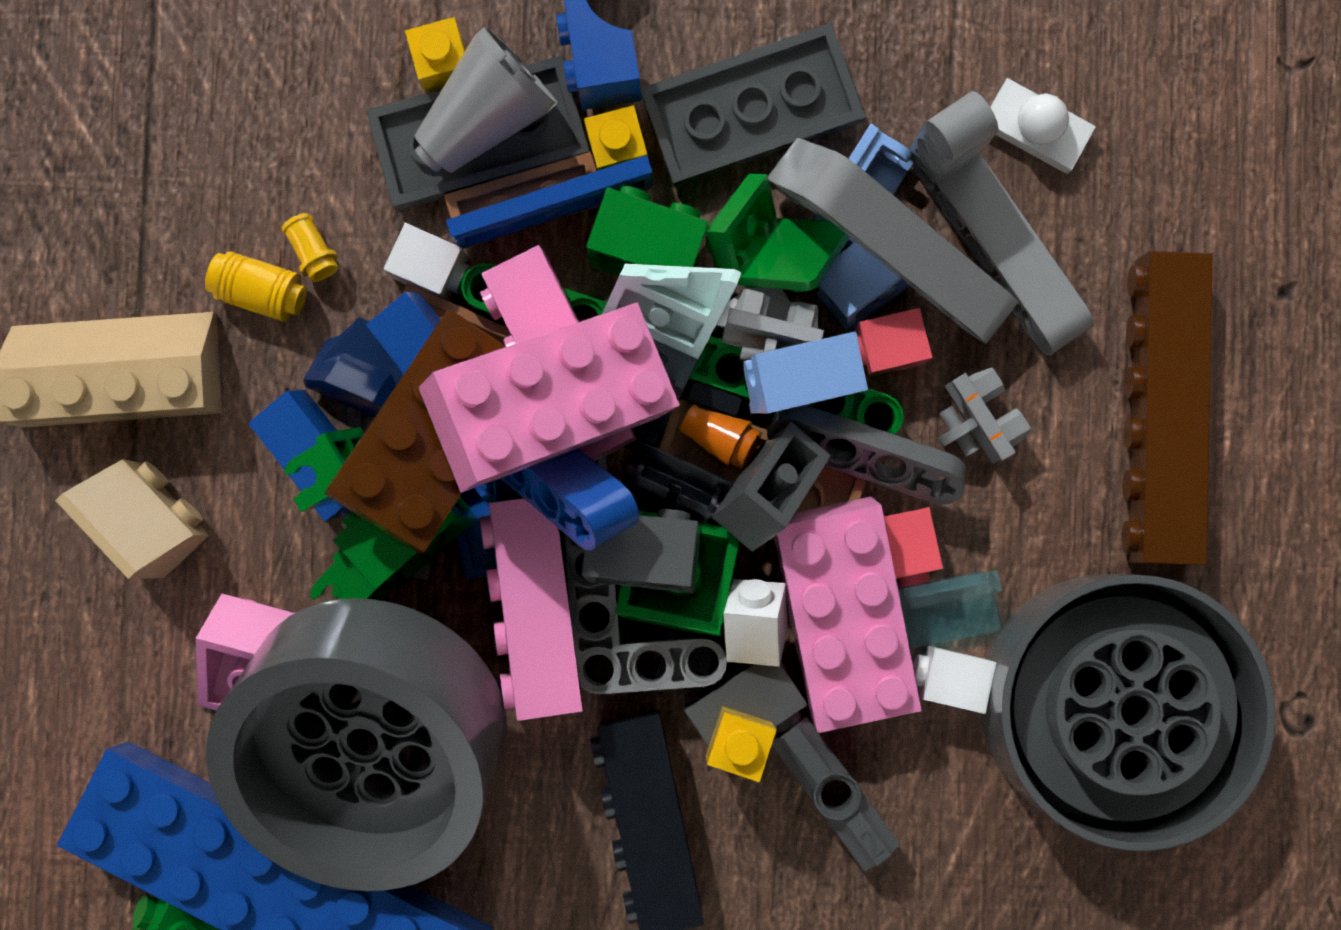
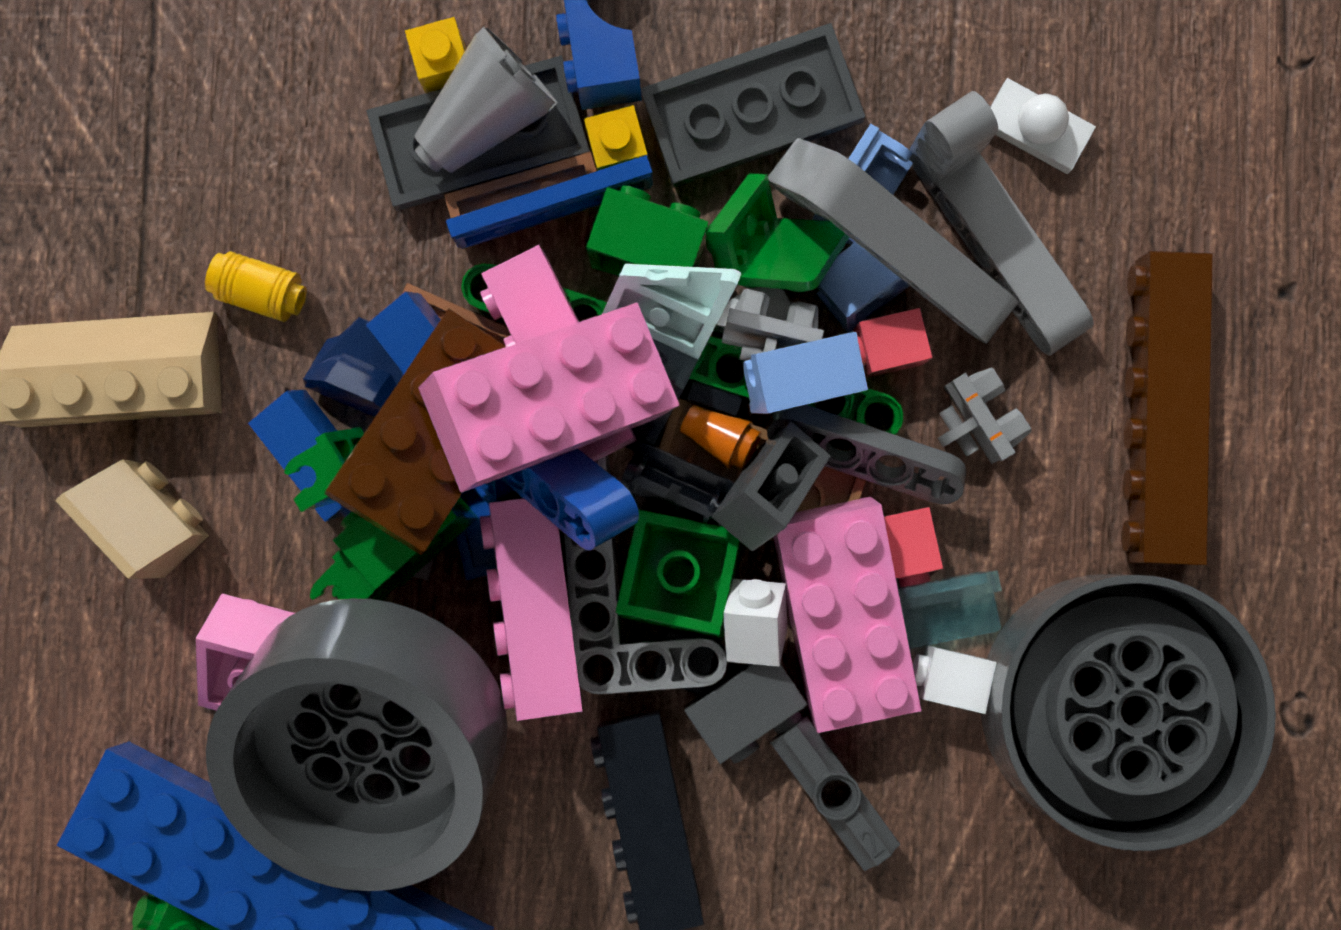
yellow pin [281,213,338,282] -> none
white brick [384,223,470,301] -> none
dark grey brick [581,509,701,593] -> none
yellow brick [705,706,777,783] -> none

